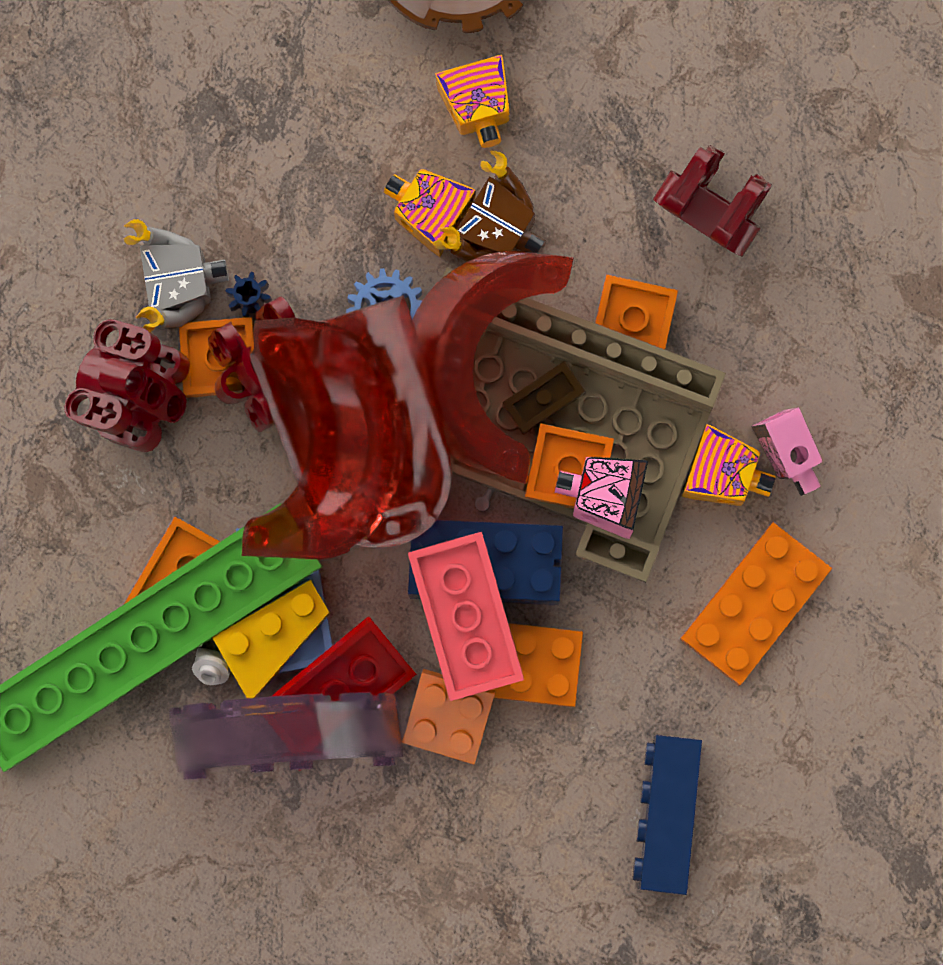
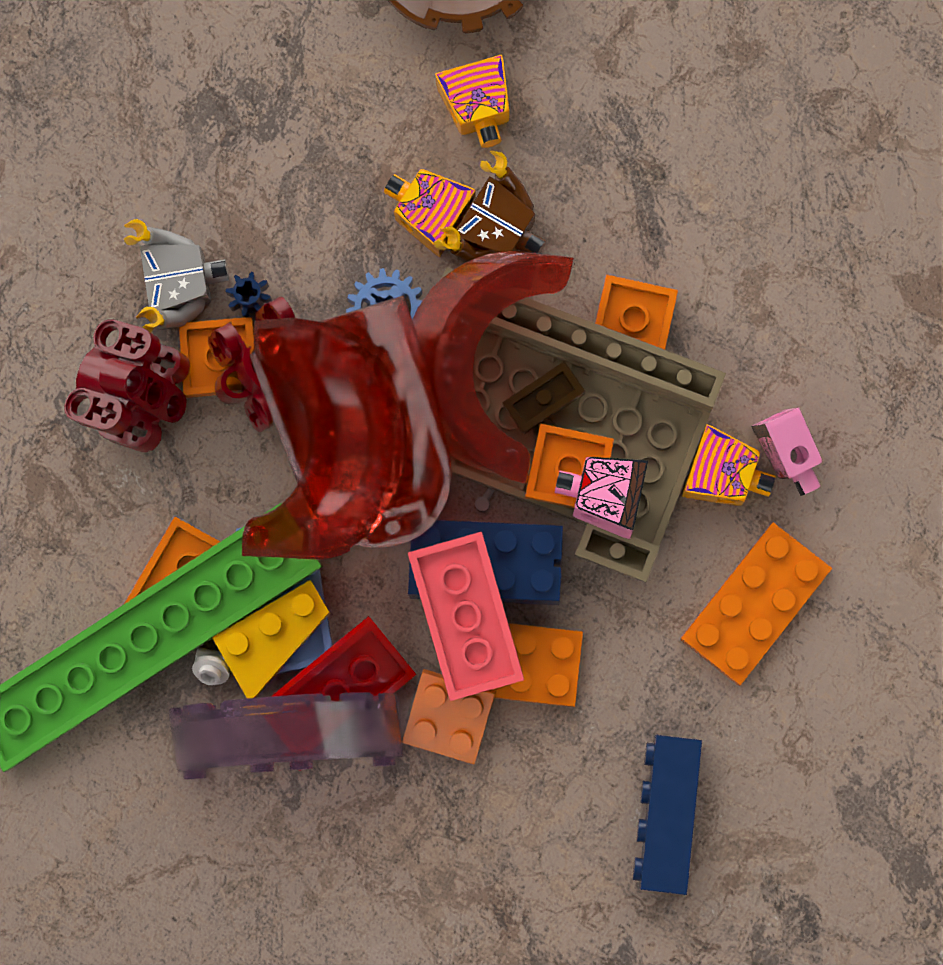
dark red piece [653,145,772,257] -> none

